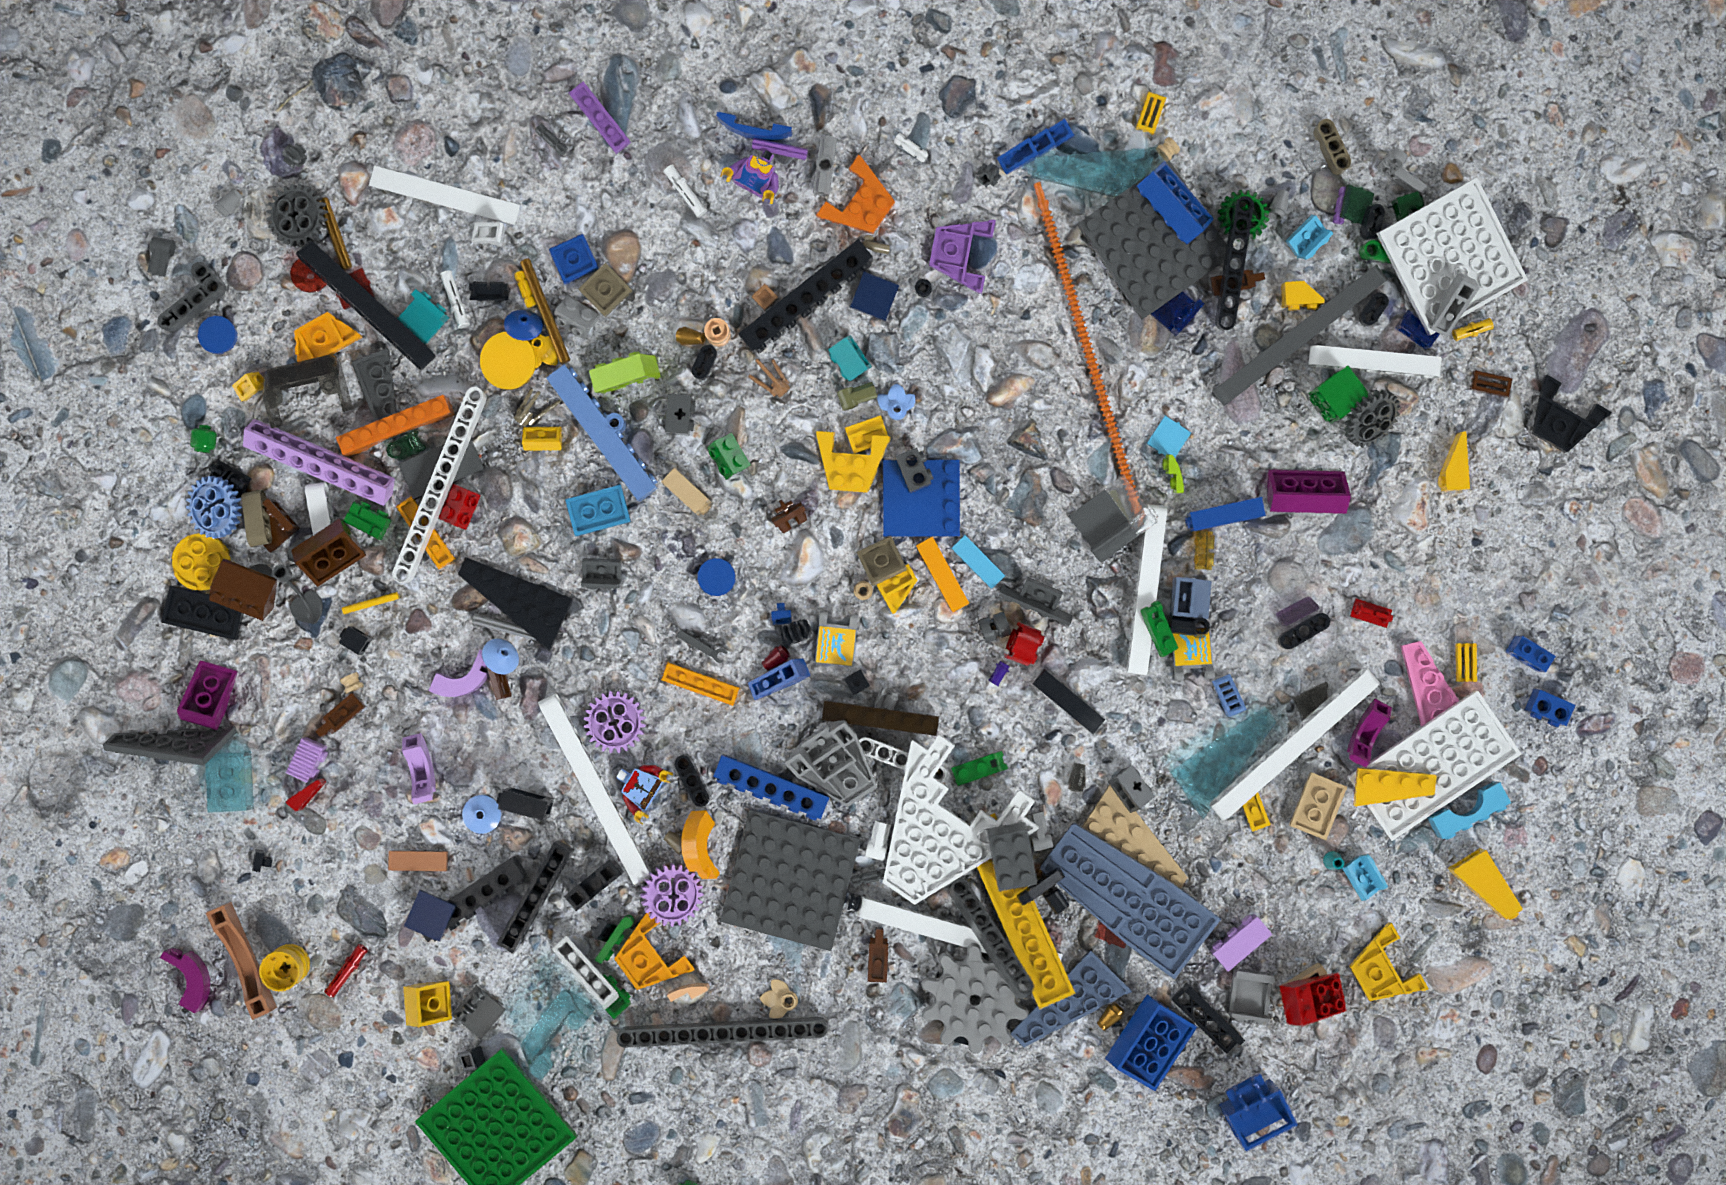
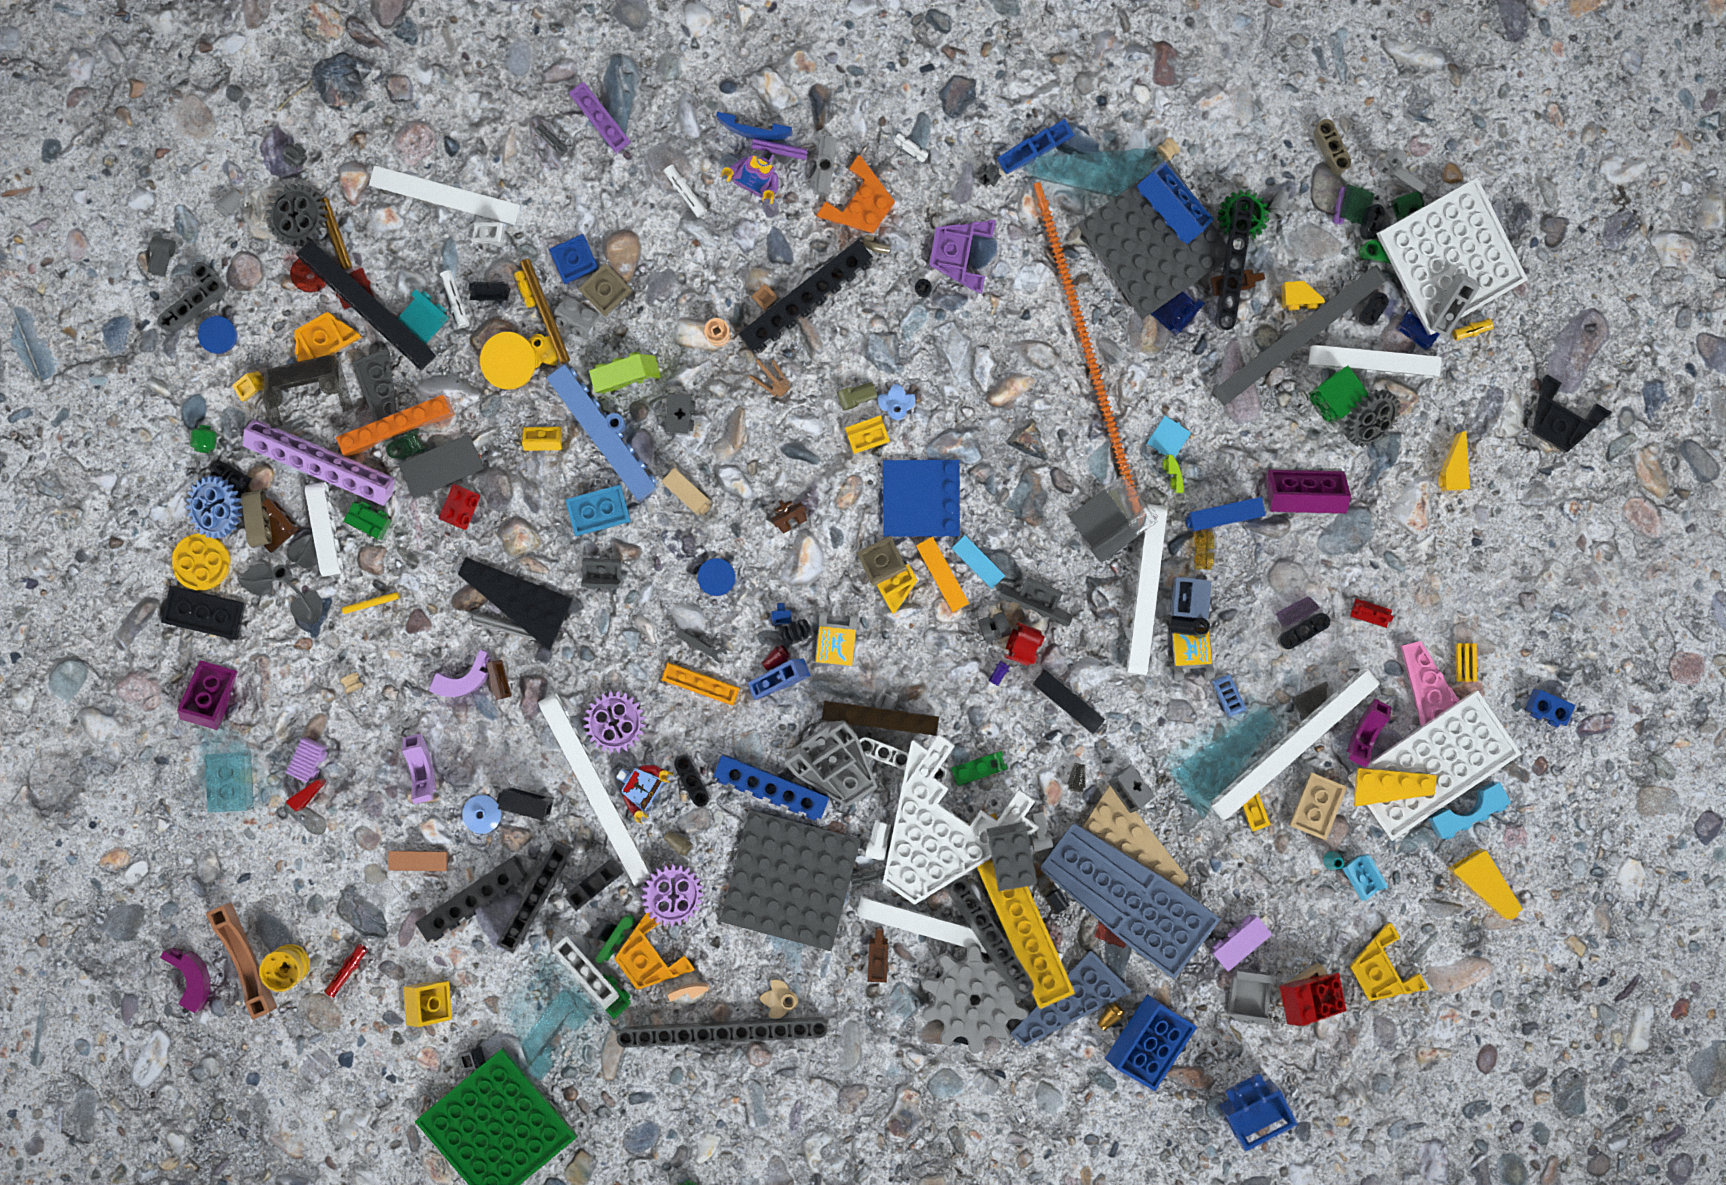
dark grey wing [102,726,237,766] -> none
reddish brown slope [209,559,277,621] -> none
black tile [252,849,273,872] -> none
reddish brown slope [291,518,366,587] -> none
reddish brown hinge [315,692,366,737] -> none
black brick [338,626,373,655] -> none
white beam [392,387,487,583] -> none
light orange tile [396,496,456,570] -> none
dark blue tile [404,890,456,942] -> none
dark grey hinge [452,985,506,1040] -> none
light blue dish [482,639,519,674] -> none
blue dish [504,310,543,341] -> none
dark tan plant [513,388,561,427] -> none
pearl gold cone [676,326,706,345] -> none
light orange arch [681,810,720,879] -> none
black beam [692,345,718,380] -> none
green bracket [707,432,751,480] -> none
yellow wing [816,431,891,493] -> none
teal brick [828,335,872,382] -> none
black brick [844,669,870,696] -> none
black bush [847,893,861,912] -> none
dark blue tile [850,272,899,322] -> none
tan plate [854,581,873,600] -> none
dark grey brick [896,448,933,493] -> none
black beam [1017,867,1065,905] -> none
yellow tile [1135,91,1166,135] -> none
green plate [1140,600,1178,657] -> none
black fence [1171,982,1246,1054] -> none
medium azure bracket [1285,215,1333,260] -> none
clear bracket [1300,140,1327,175] -> none
reddish brown tile [1469,370,1513,398] -> none
blue brick [1505,636,1556,673] -> none

